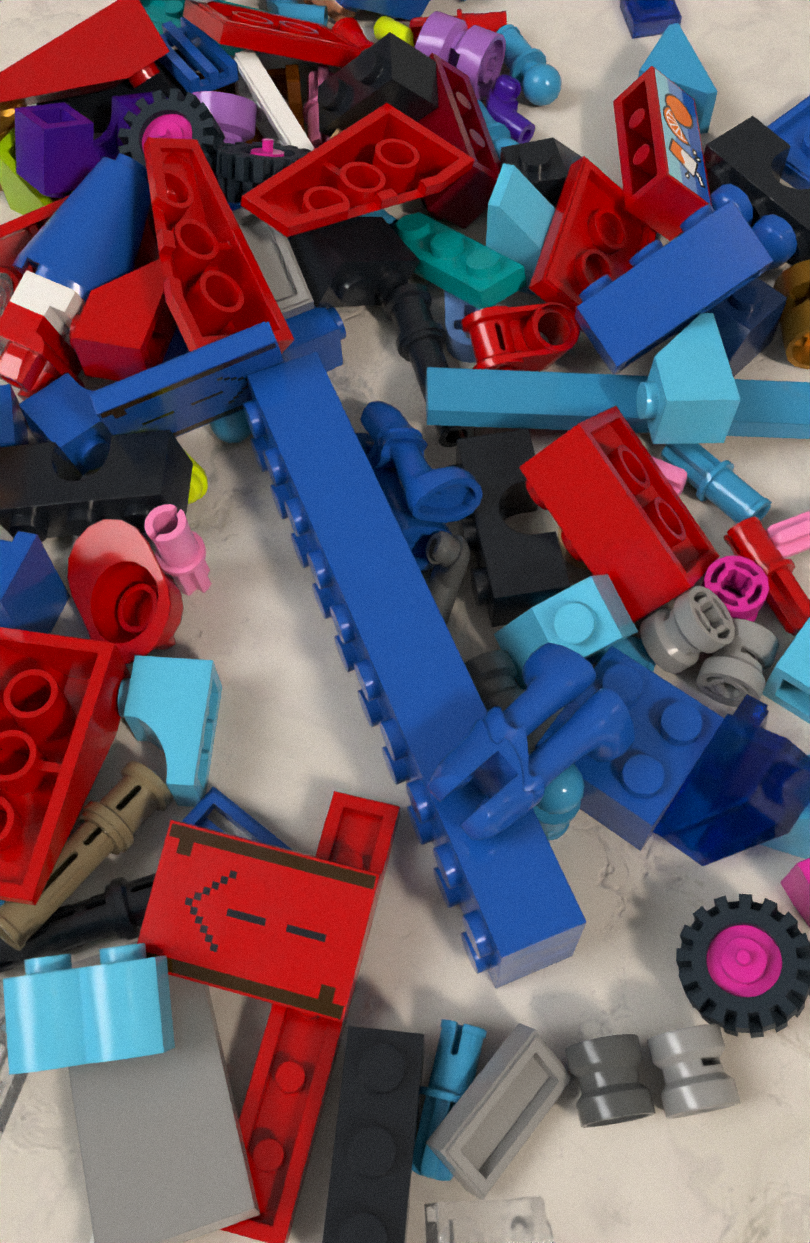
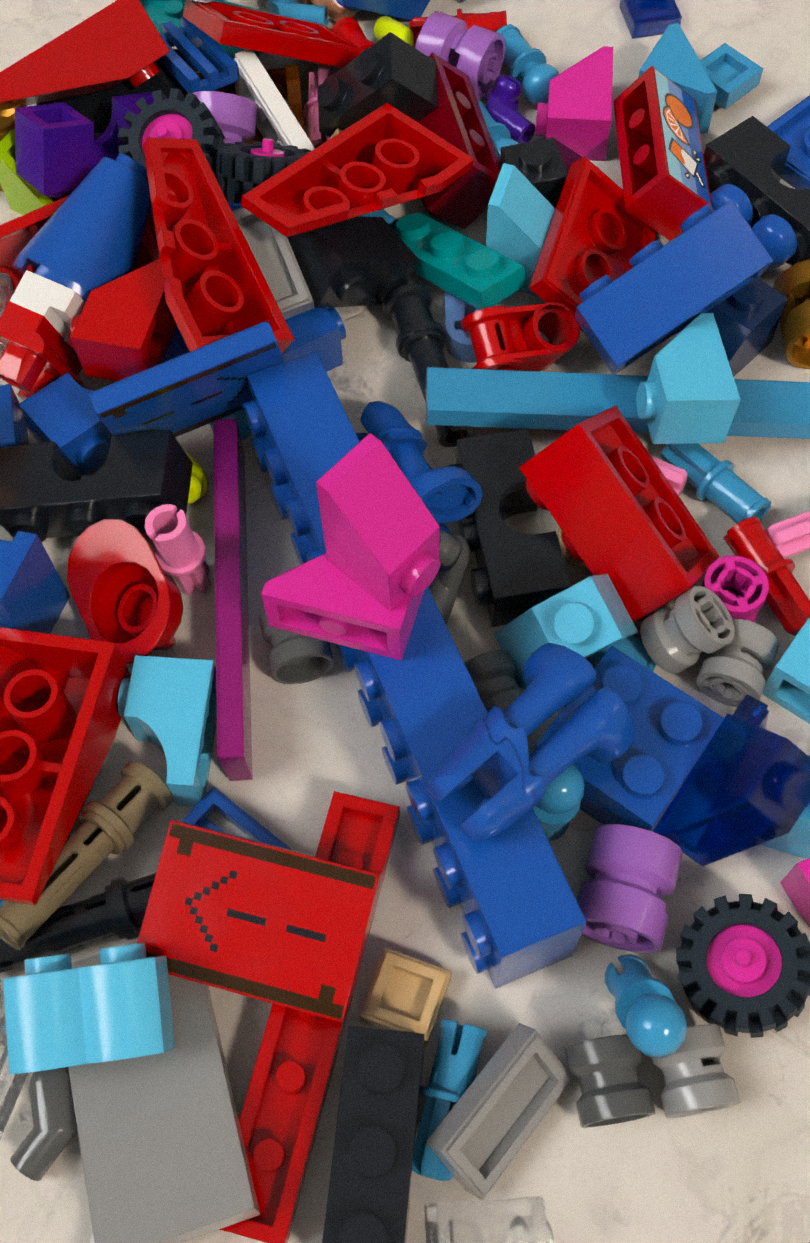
none -> dark grey arm [10,1067,78,1181]
none -> magenta tile [213,418,253,781]
none -> dark grey wheel [259,610,334,684]
none -> dark pink slope [261,553,425,661]
none -> dark pink slope [316,433,441,611]
none -> tan tile [360,948,452,1045]
none -> dark pink slope [535,46,613,161]
none -> medium lavender wheel [576,824,683,953]
none -> dark azure pin [605,954,687,1058]
none -> dark azure plate [700,43,763,110]

